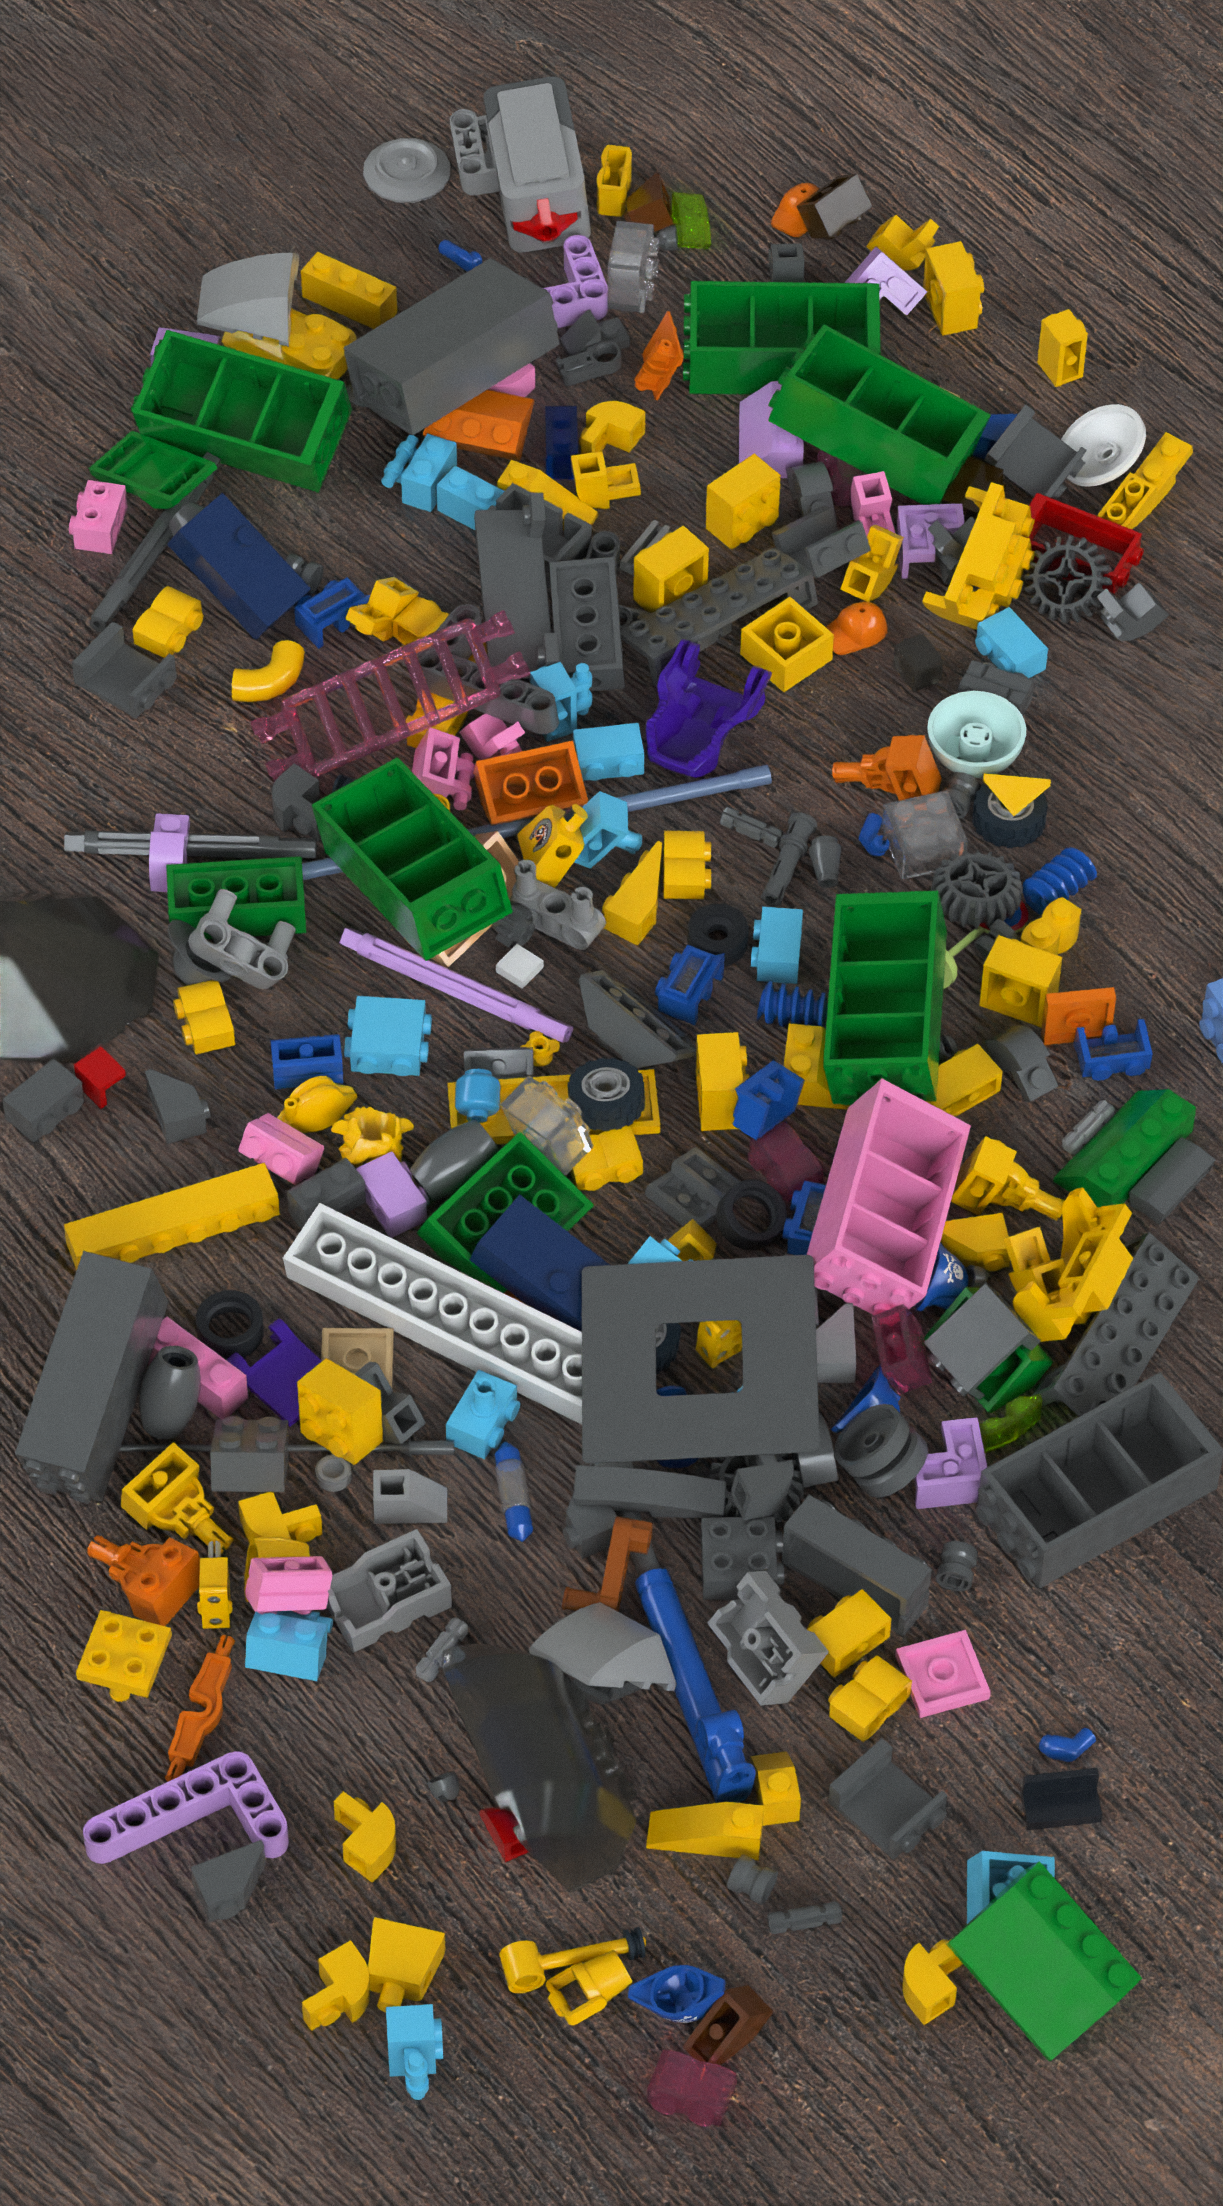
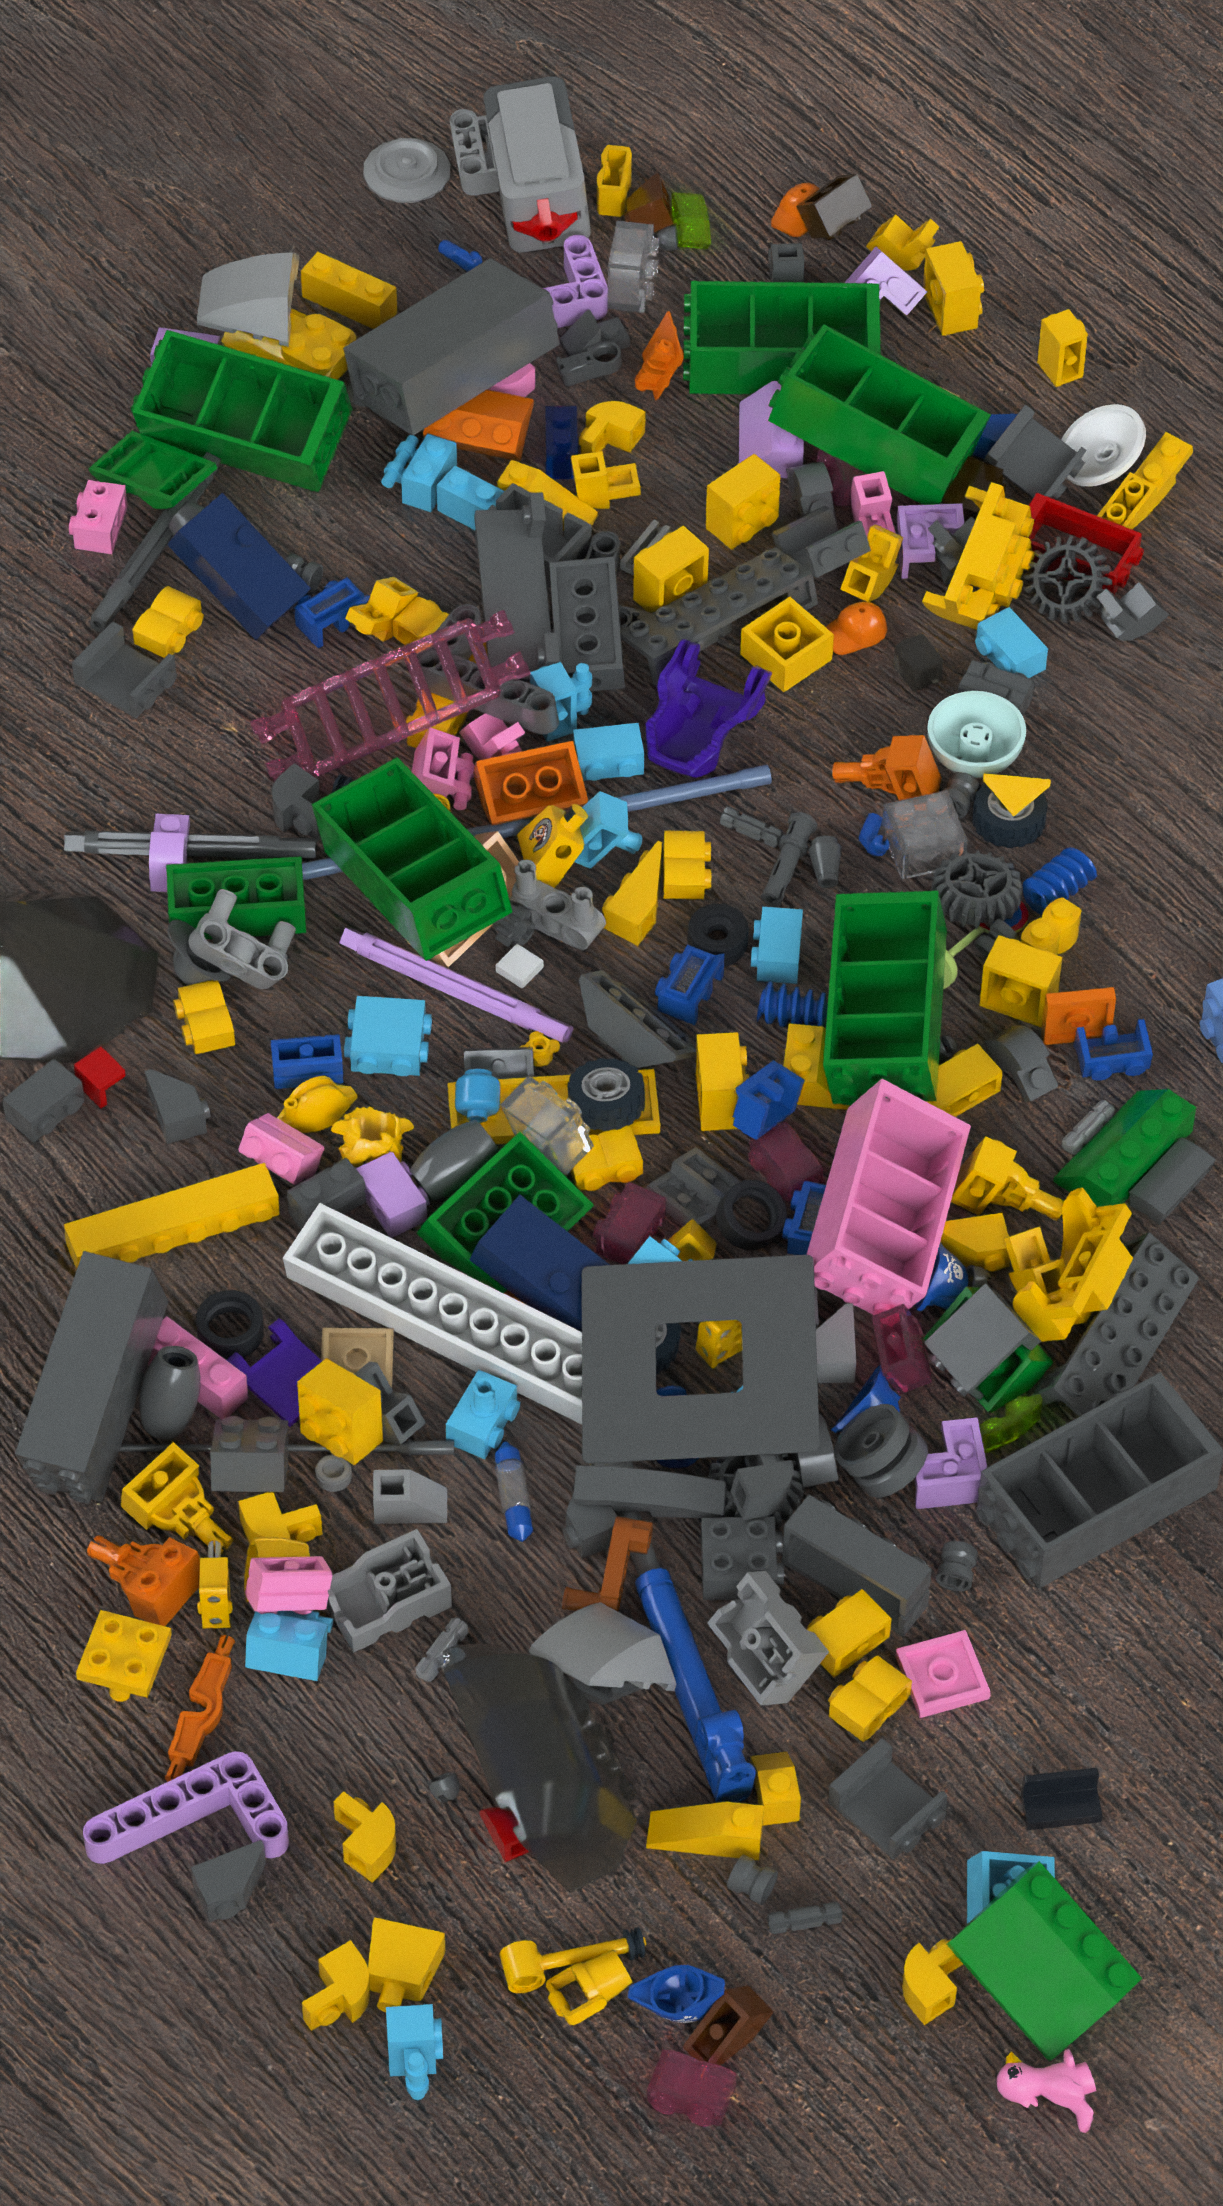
yellow cylinder [232,640,305,702] -> none
blue arm [1039,1727,1096,1762] -> none
none -> clear pink brick [593,1182,666,1264]
none -> bright pink animal [996,2049,1096,2133]

